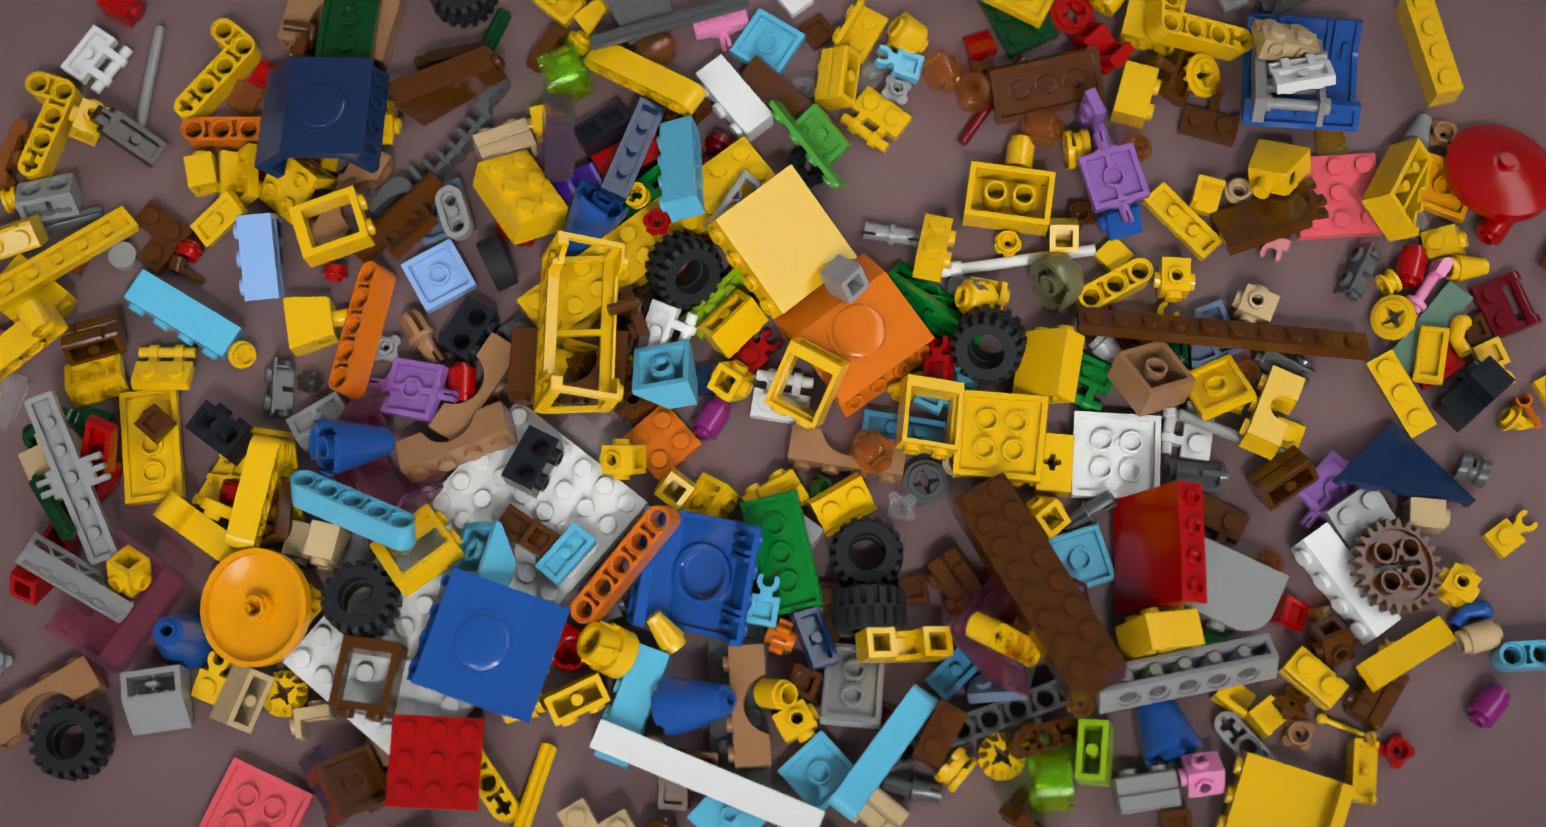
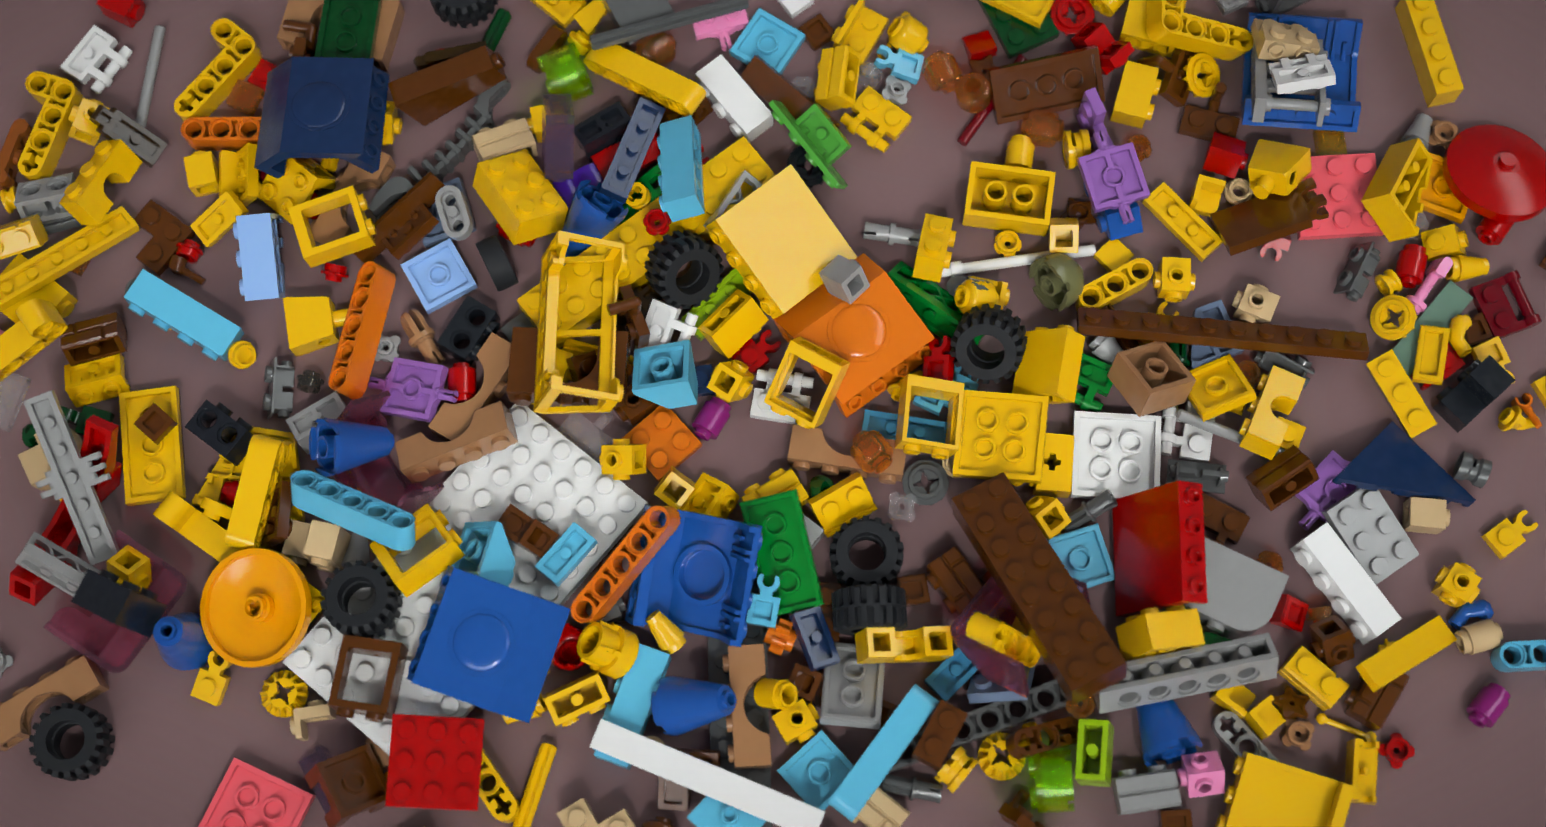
dark green axle [28,474,77,541] -> none
light grey tile [108,242,138,271] -> none
light grey slope [120,664,194,736] -> none
yellow plate [130,344,198,390] -> none
tan brick [209,664,275,734] -> none
black brick [501,425,565,498] -> none
dark red plate [704,131,731,156] -> none
reddish brown gear [1348,518,1443,615] -> none
none -> yellow arch [59,139,143,225]
none -> black brick [71,569,167,638]
none -> red brick [1202,132,1249,179]

